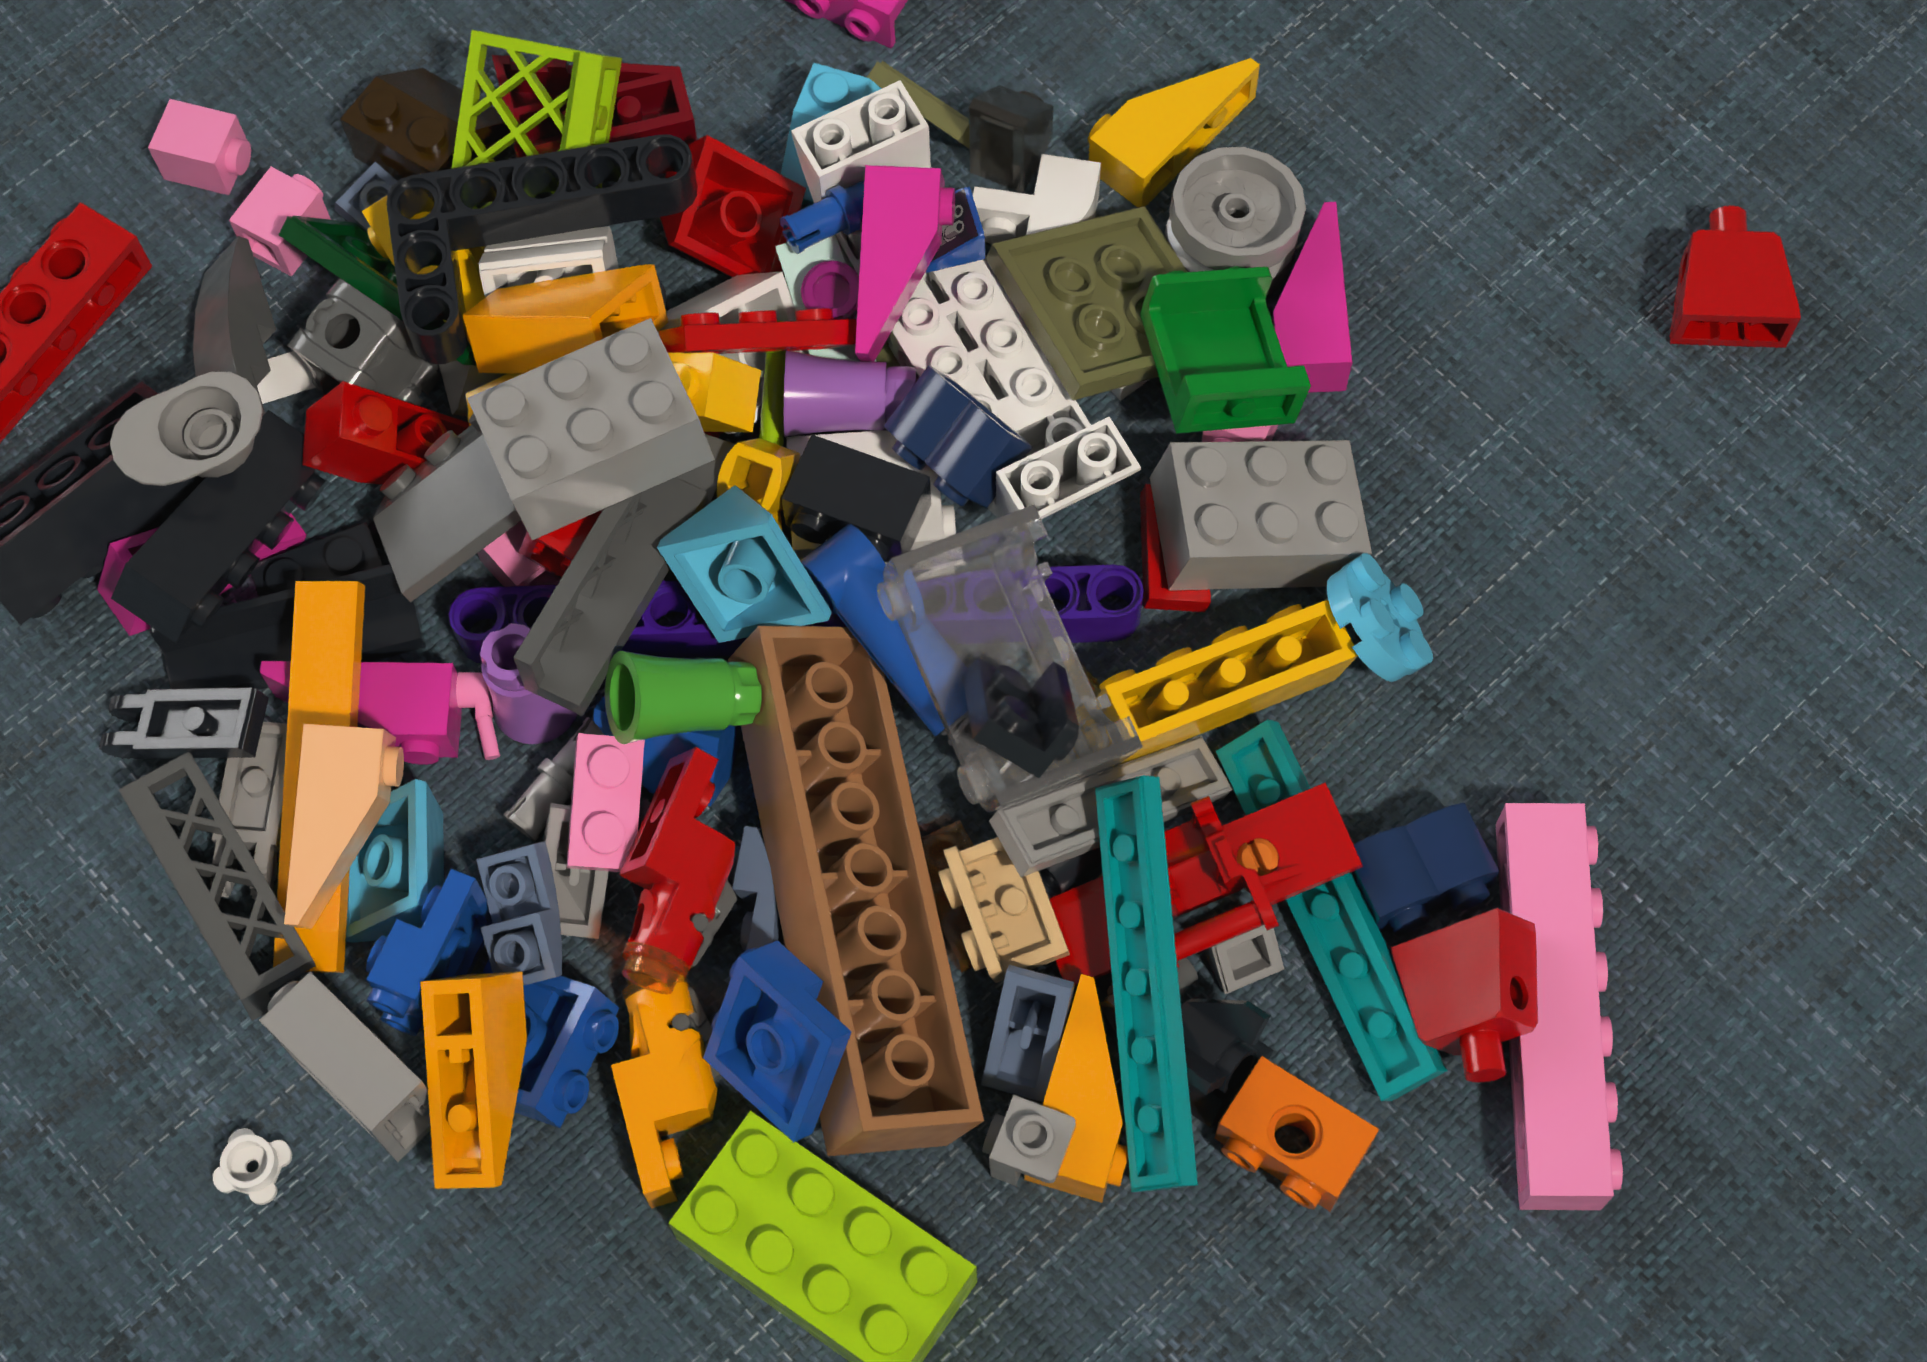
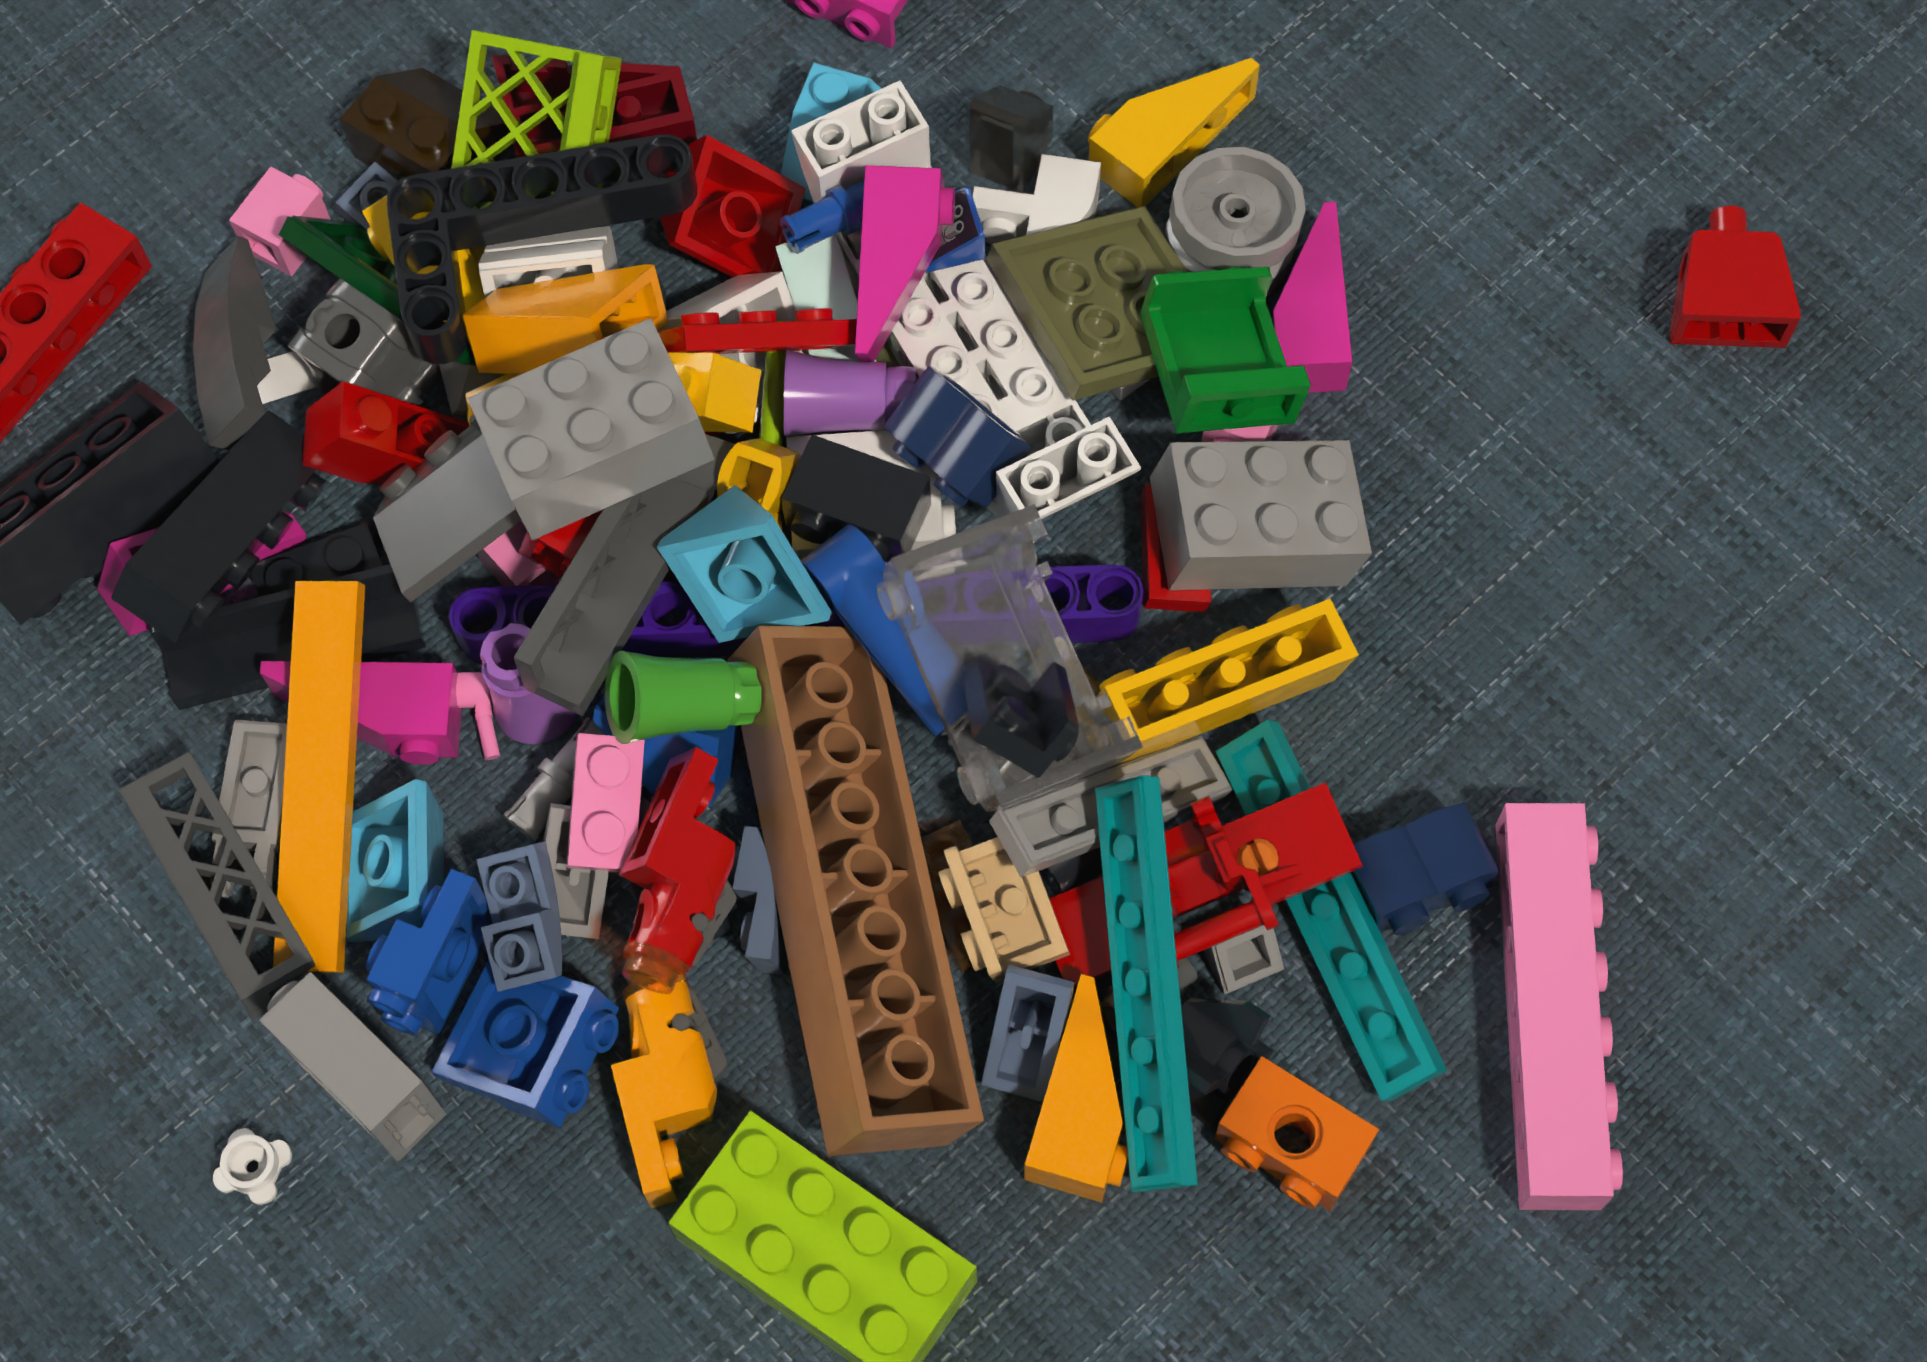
hinge [99,688,269,759] -> none
light grey piece [110,371,263,486] -> none
bright pink brick [148,99,251,195] -> none
light nougat slope [284,724,404,929] -> none
light orange slope [421,971,527,1189] -> none
blue plate [703,940,852,1143] -> none
magenta tile [801,261,859,320] -> none
olive tile [867,61,986,153] -> none
light grey bracket [982,1095,1076,1186] -> none
medium azure plate [1327,553,1433,682] -> none
red torso [1391,908,1538,1082] -> none

